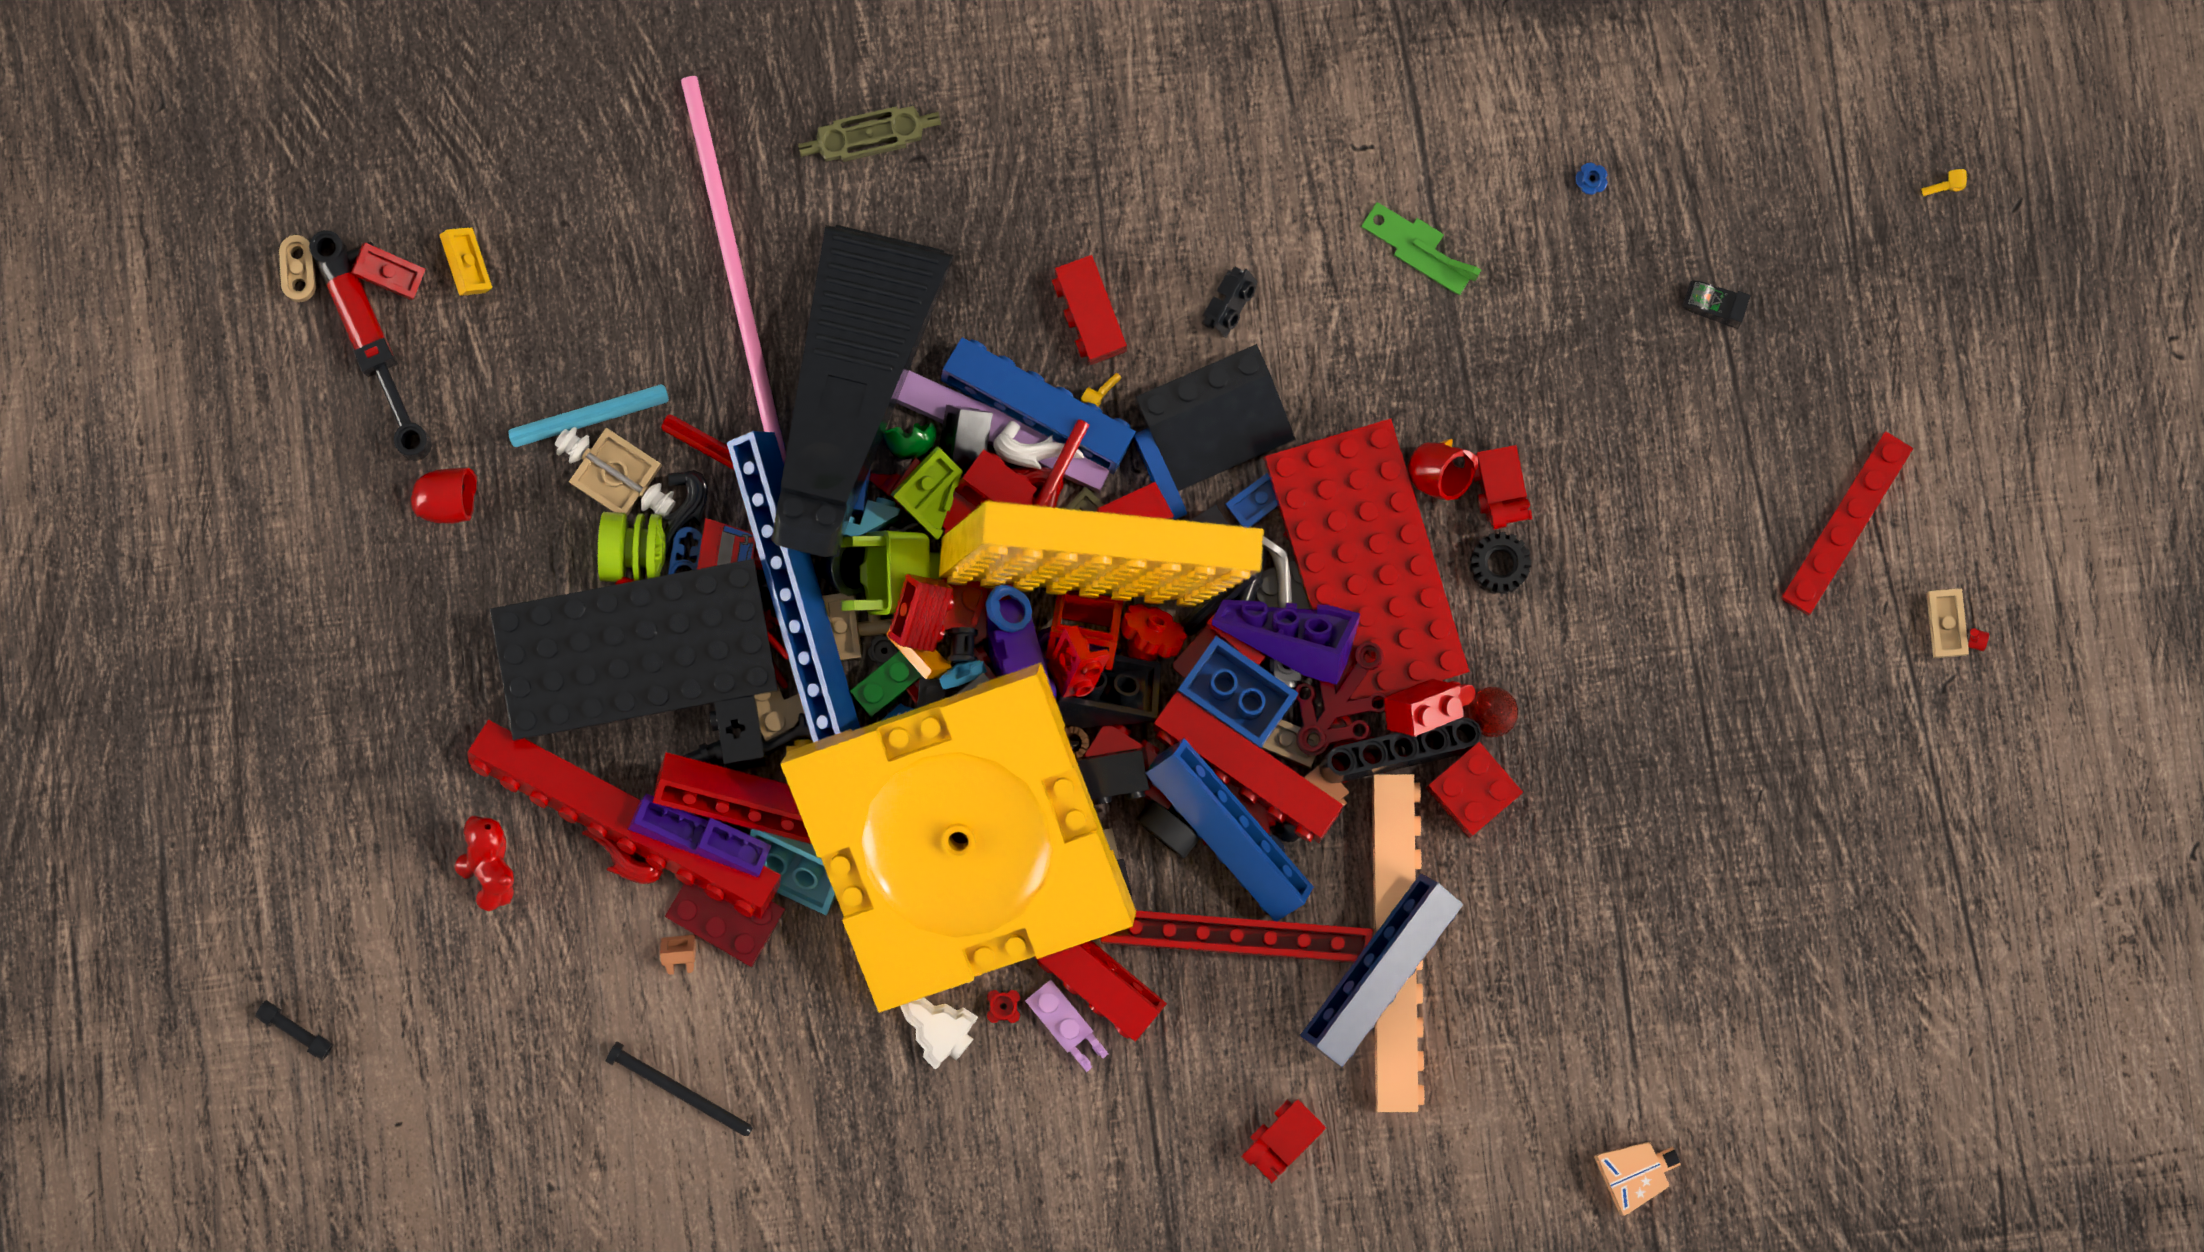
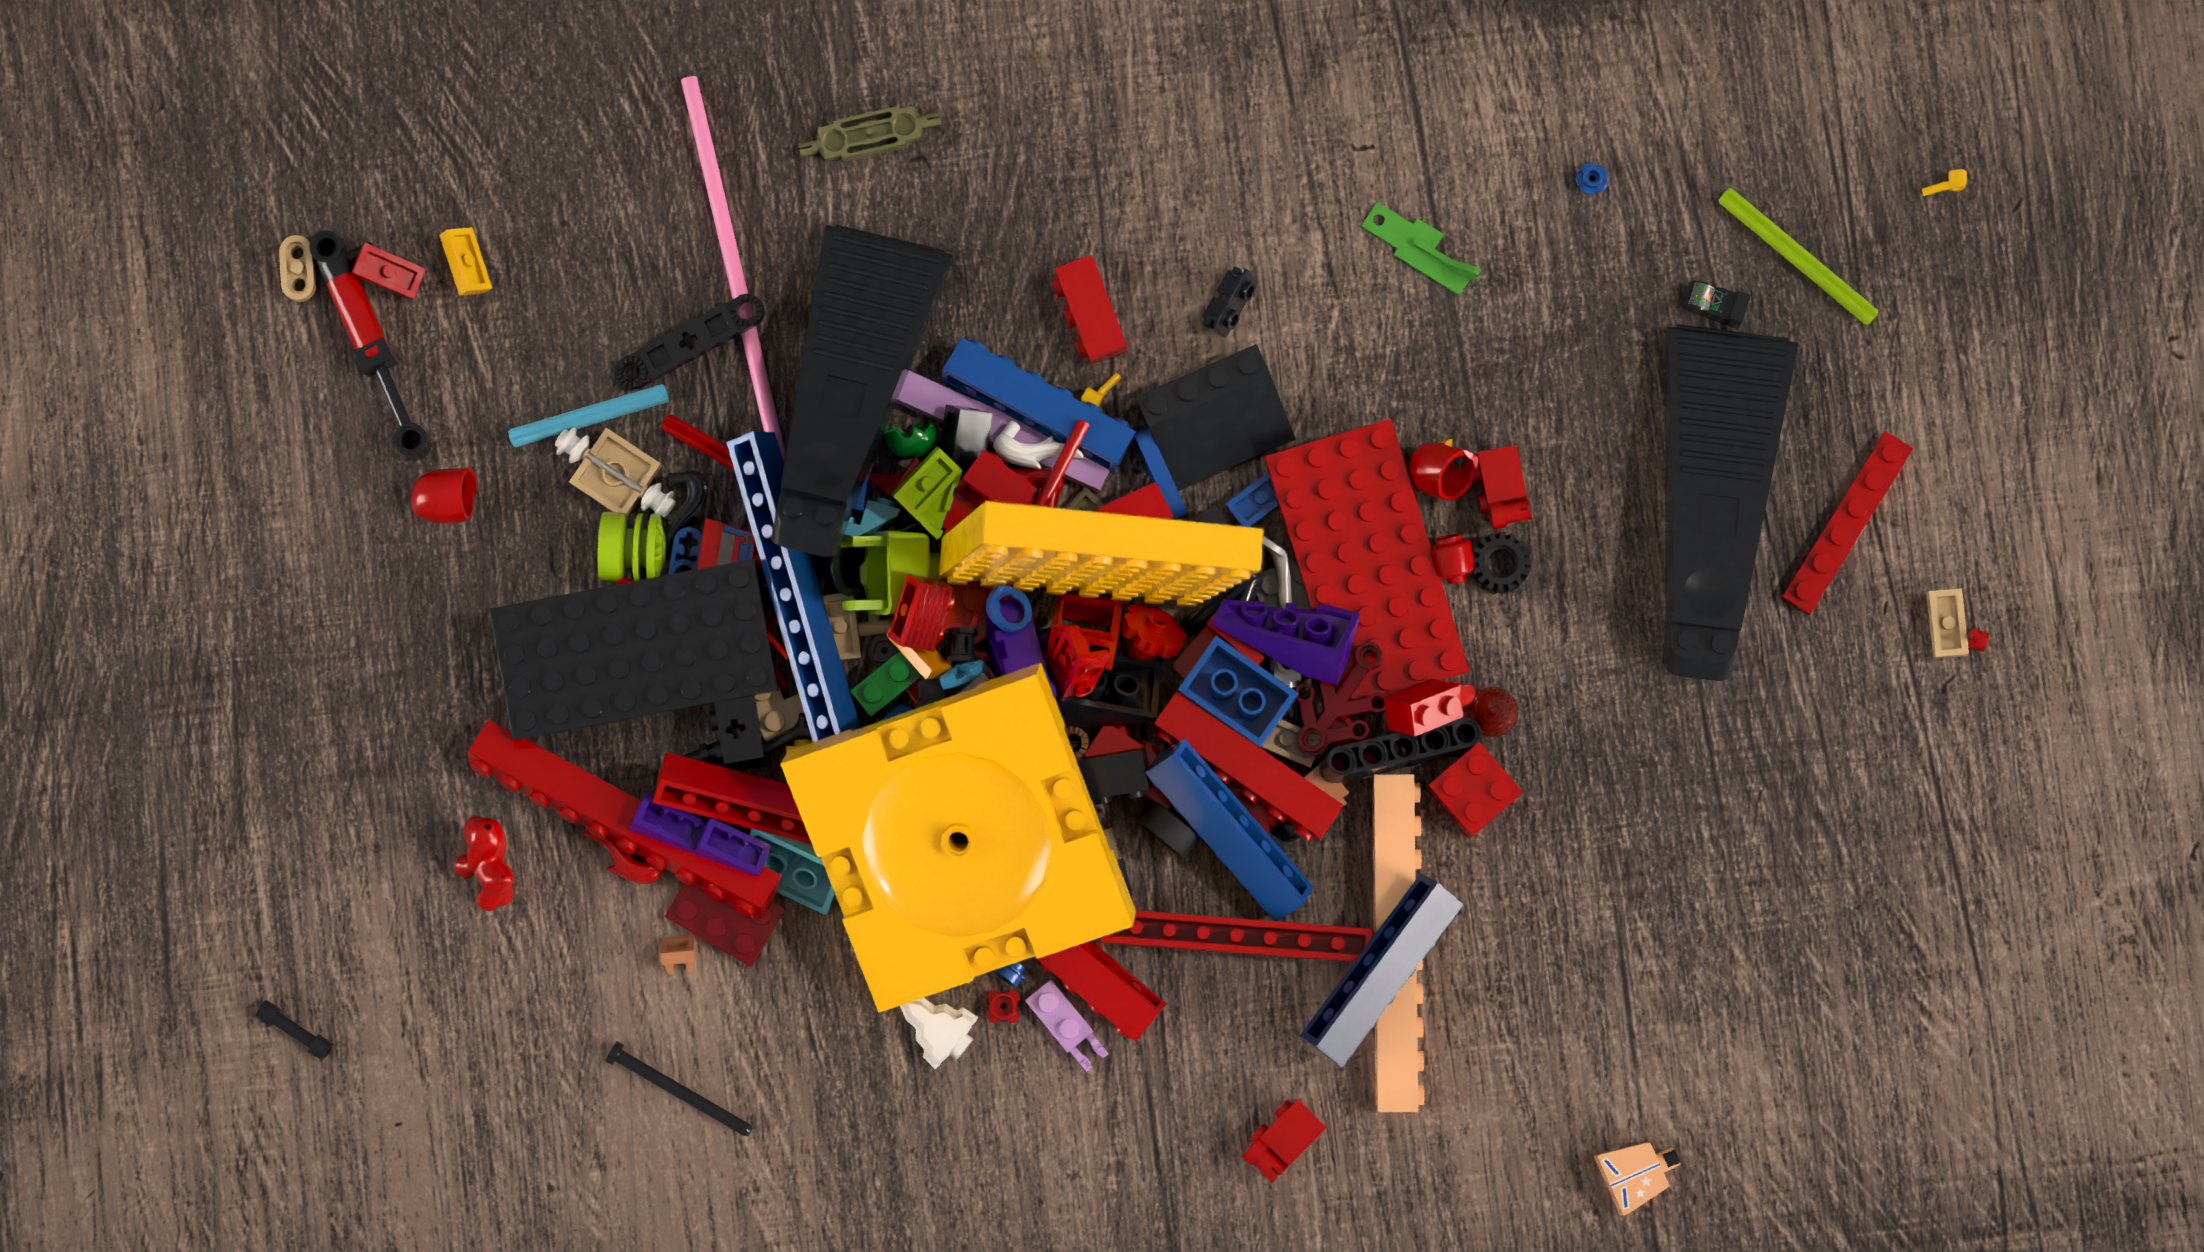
none -> black piece [614,293,765,390]
none -> blue plate [994,962,1026,987]
none -> red head [1430,533,1476,584]
none -> black brick [1662,324,1798,681]
none -> lime axle [1719,188,1878,325]

